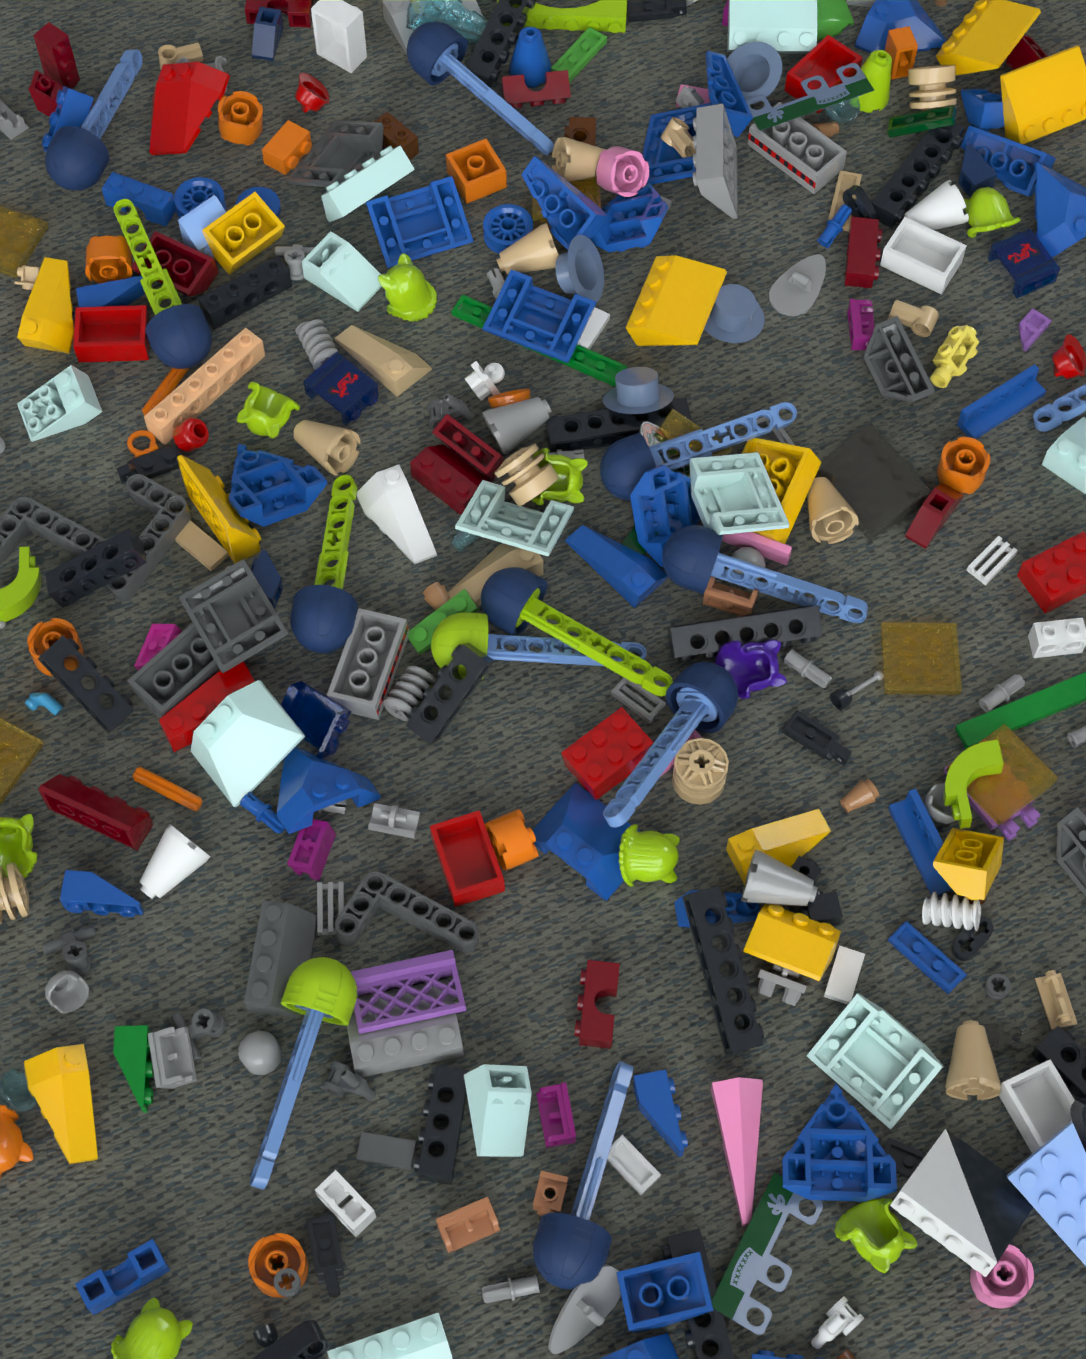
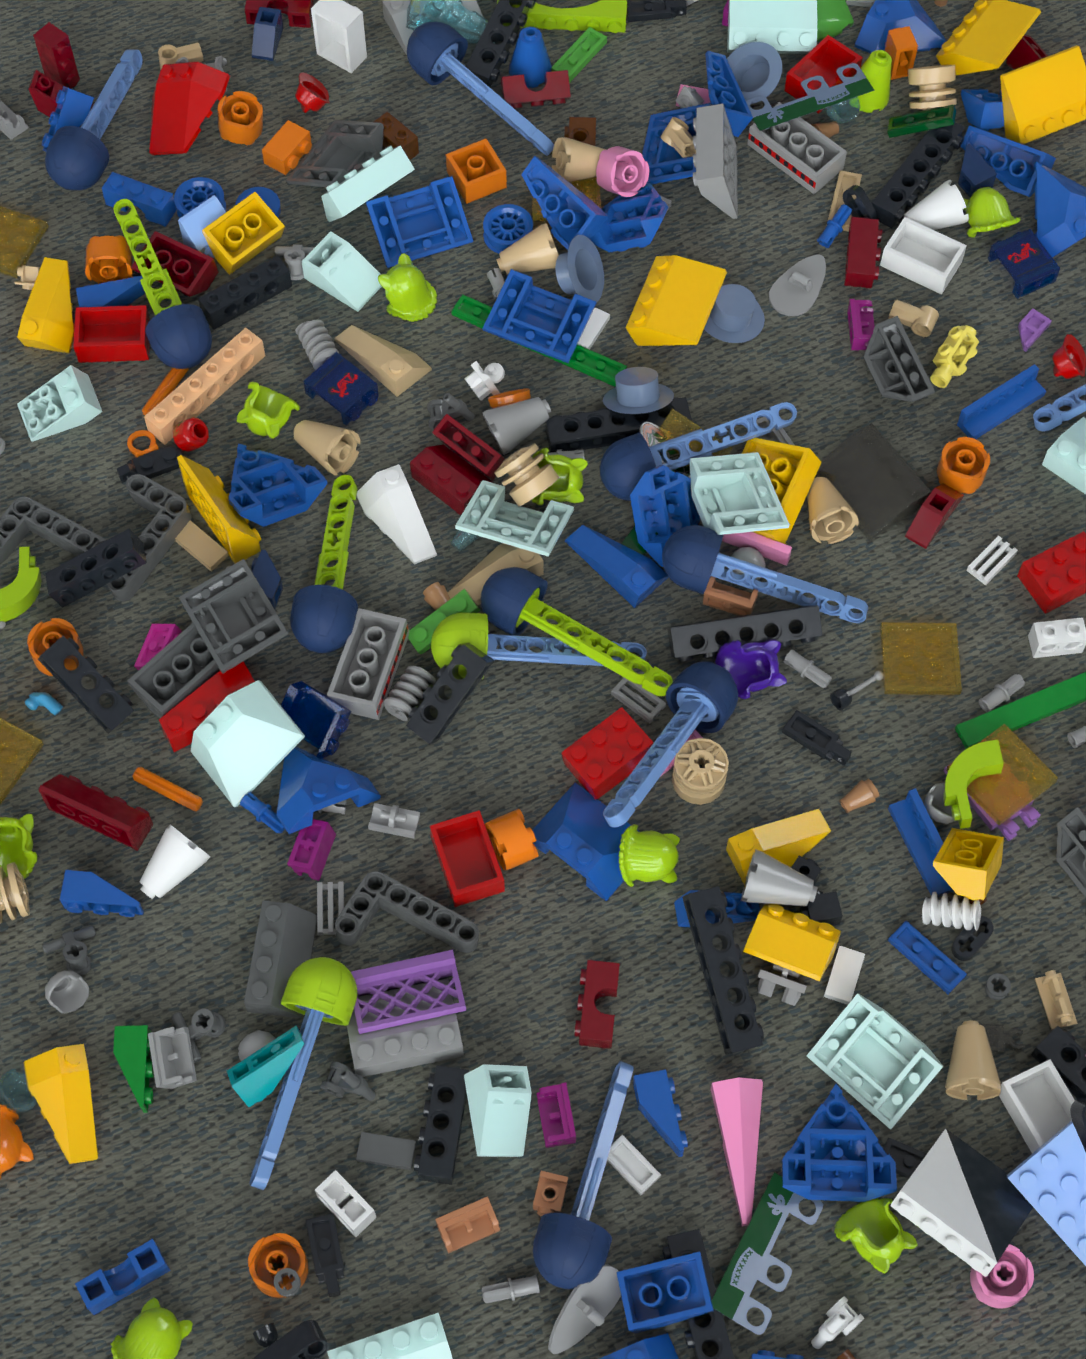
none -> teal slope [227,1026,304,1107]

